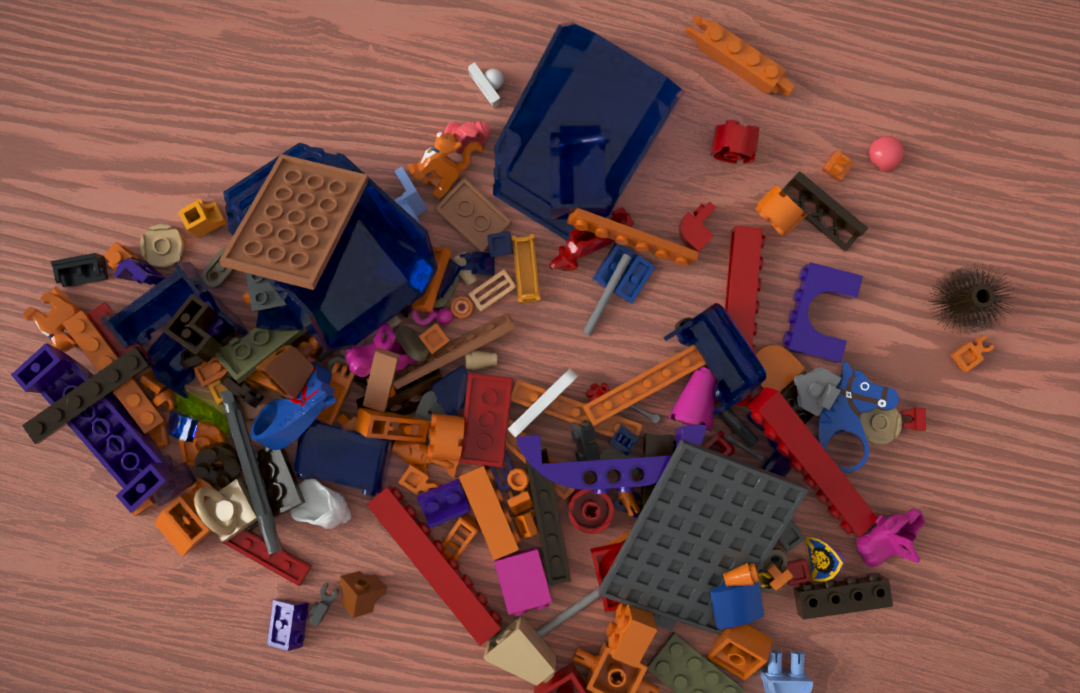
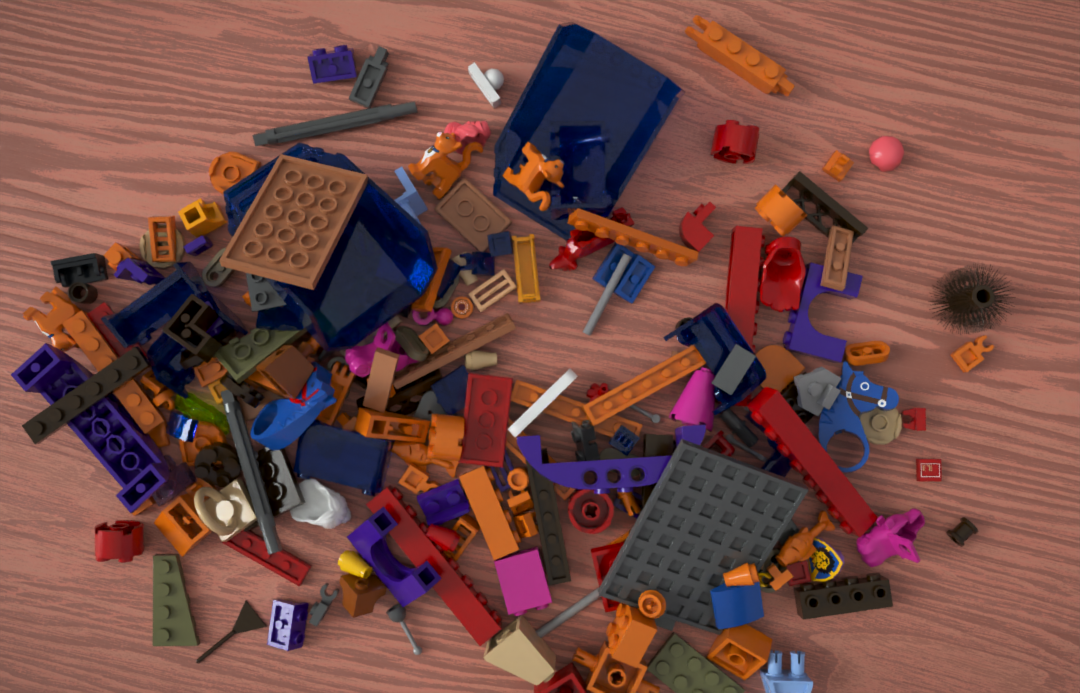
none -> dark brown beam [68,282,98,304]
none -> red brick [95,520,144,563]
none -> orange slope [148,216,176,262]
none -> olive wing [153,554,201,646]
none -> dark purple tile [183,235,213,256]
none -> dark brown piece [196,601,267,663]
none -> orange tile [209,152,262,203]
none -> dark grey piece [252,101,418,146]
none -> dark purple bracket [307,45,357,84]
none -> yellow cone [338,550,372,579]
none -> dark purple arch [347,506,442,607]
none -> dark grey hinge [349,46,389,108]
none -> hinge [386,603,422,655]
none -> red cone [425,523,461,552]
none -> orange animal [502,142,564,211]
none -> orange hat [638,590,666,619]
none -> dark grey tile [711,344,756,395]
none -> red hair [760,237,806,312]
none -> orange animal [775,510,835,567]
none -> nougat tile [821,225,854,291]
none -> orange plate [844,341,890,366]
none -> red tile [916,459,942,481]
none -> dark brown bush [946,517,979,547]

